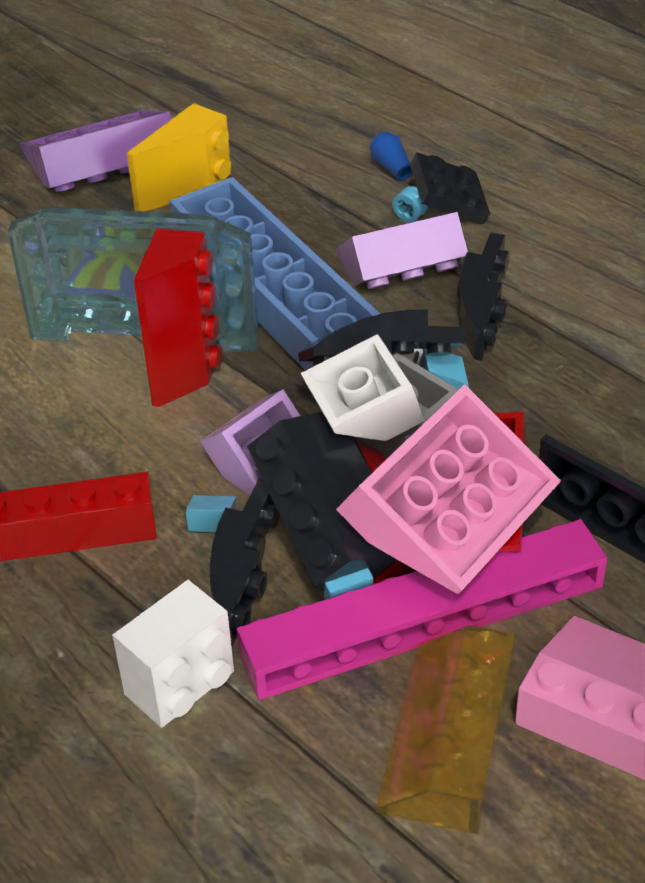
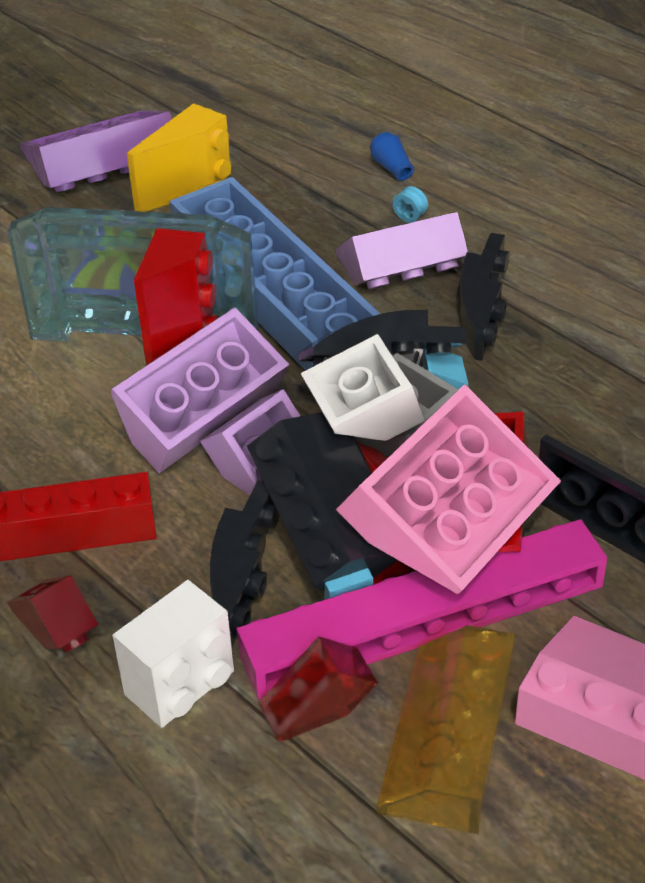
medium azure slope [186,495,237,532] -> none
black plate [410,152,491,224] -> none
none -> dark red slope [7,575,98,652]
none -> lavender slope [111,307,290,473]
none -> clear red slope [258,636,378,741]

